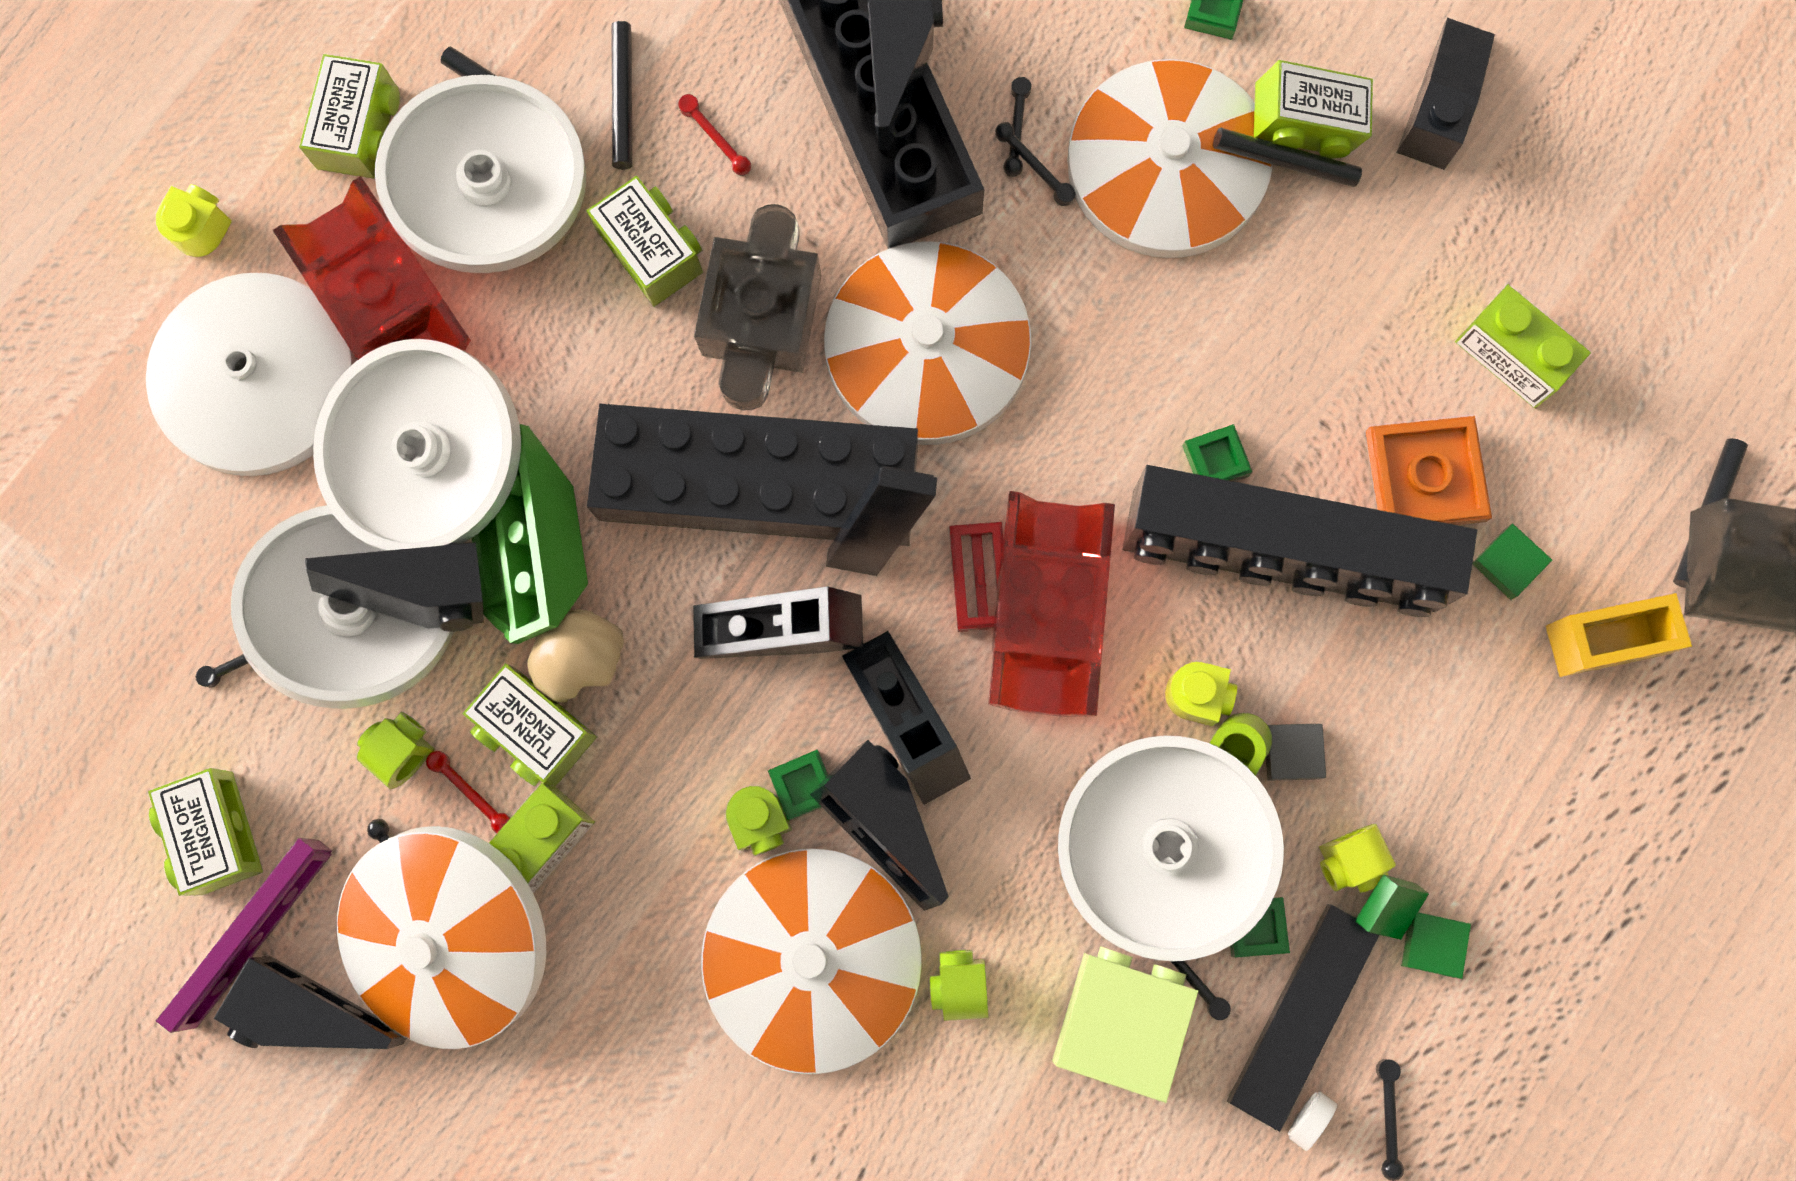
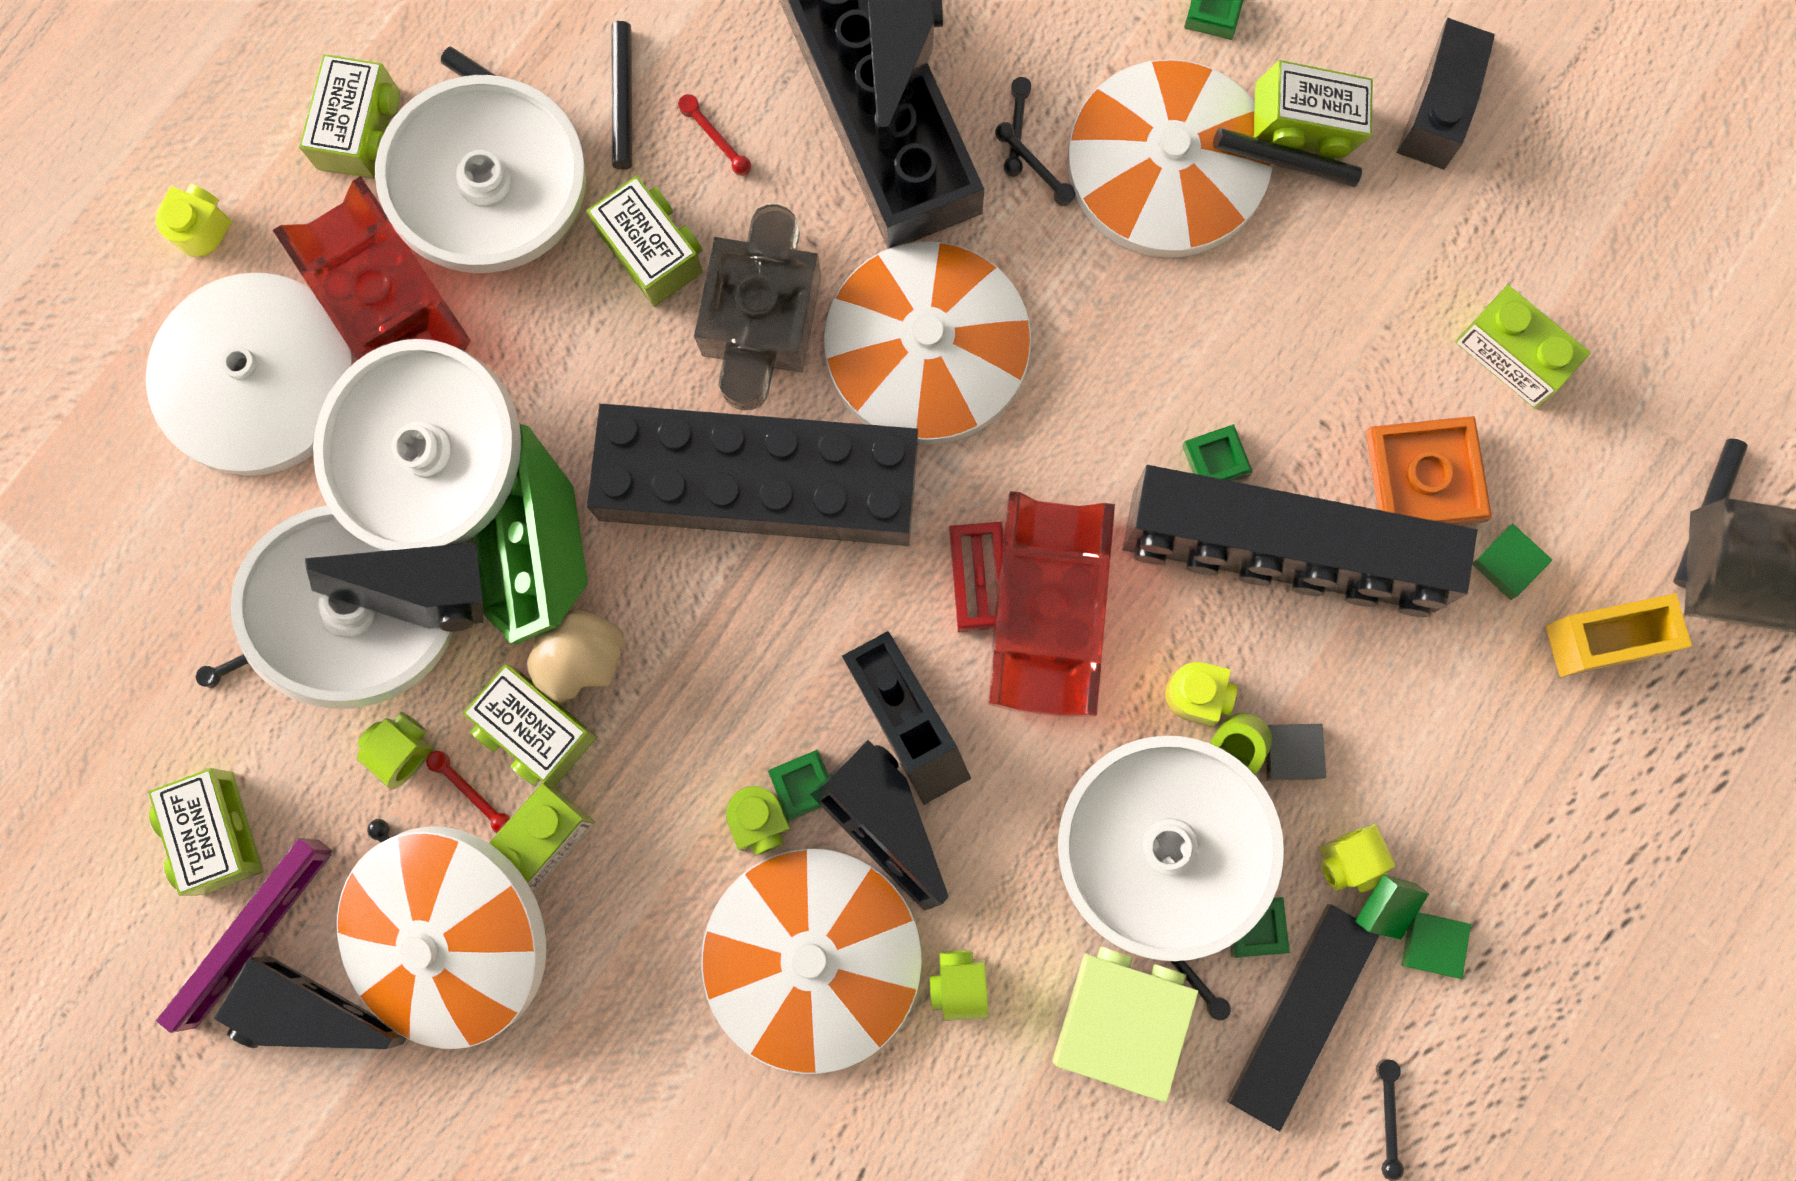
black slope [693,586,863,659] -> none
black tile [826,465,937,576] -> none
white tile [1288,1092,1338,1151] -> none

